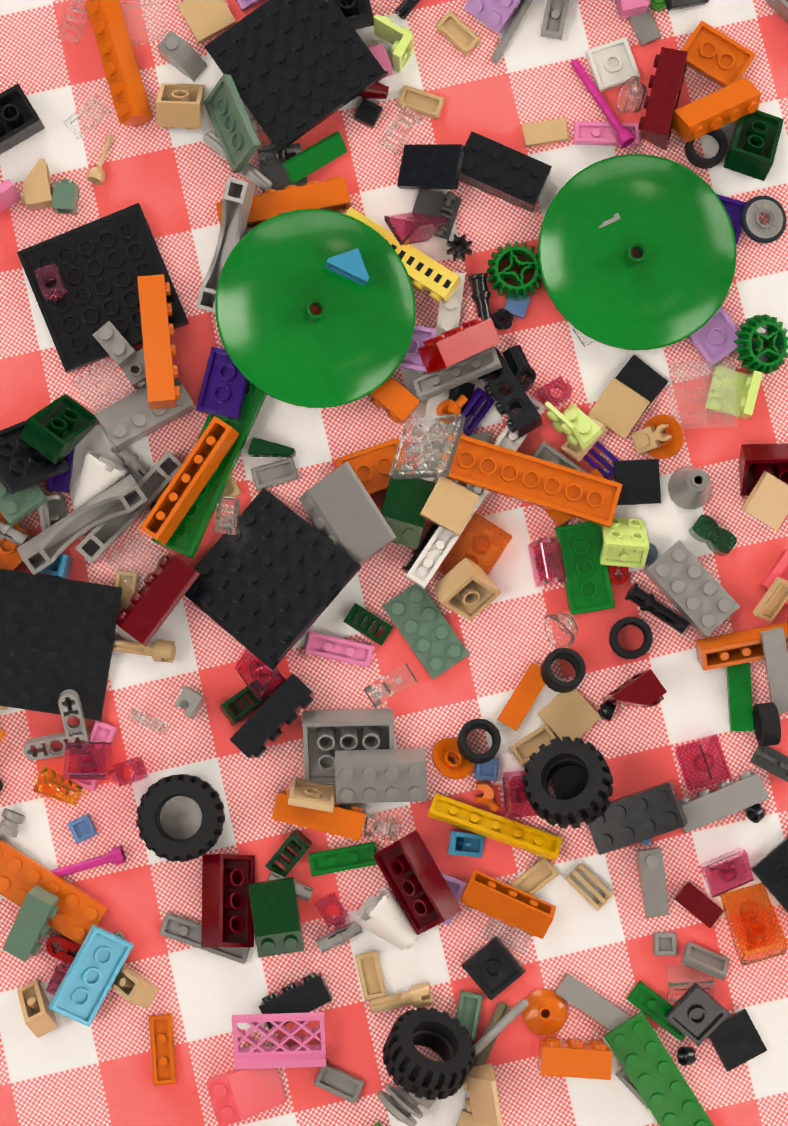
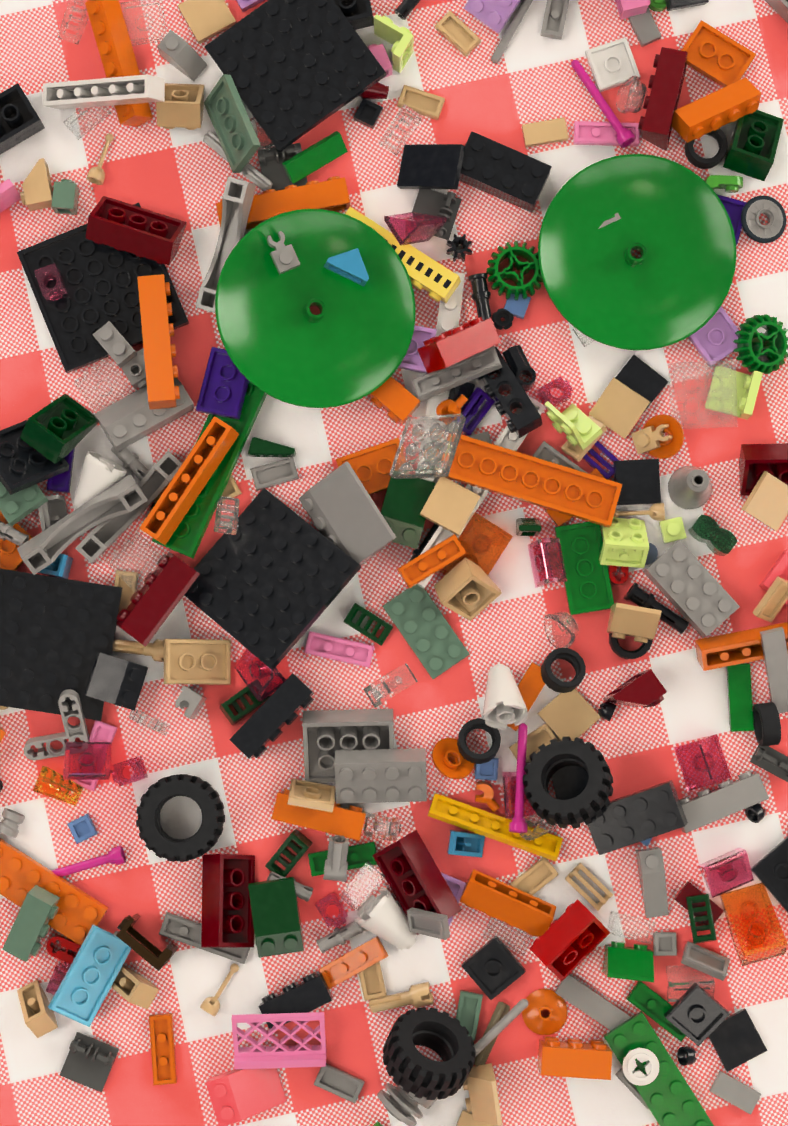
none -> white brick [43,74,165,110]
none -> dark grey hinge [60,1032,119,1093]
none -> slope [84,652,148,711]
none -> dark red slope [86,196,187,265]
none -> dark brown panel [116,914,178,971]
none -> tan tile [164,639,231,685]
none -> tan hinge [200,963,239,1017]
none -> light grey plate [267,231,300,275]
none -> orange tile [319,936,388,989]
none -> light grey piece [323,835,349,882]
none -> clear tile [339,861,385,911]
none -> orange tile [397,534,467,589]
none -> light grey tile [407,908,450,940]
none -> white cone [482,664,528,729]
none -> dark pink piece [509,723,528,833]
none -> dark green slope [516,518,541,536]
none -> clear beam [519,813,558,840]
none -> red brick [529,899,610,981]
none -> green slope [602,941,654,982]
none -> tan slope [607,602,662,643]
none -> clear tile [607,911,656,944]
none -> tan hinge [614,503,665,521]
none -> white gear [622,1047,659,1086]
none -> yellowish green plate [659,517,687,544]
none -> dark green slope [686,894,717,944]
none -> bright green plate [705,175,743,193]
none -> light grey tile [709,1070,761,1115]

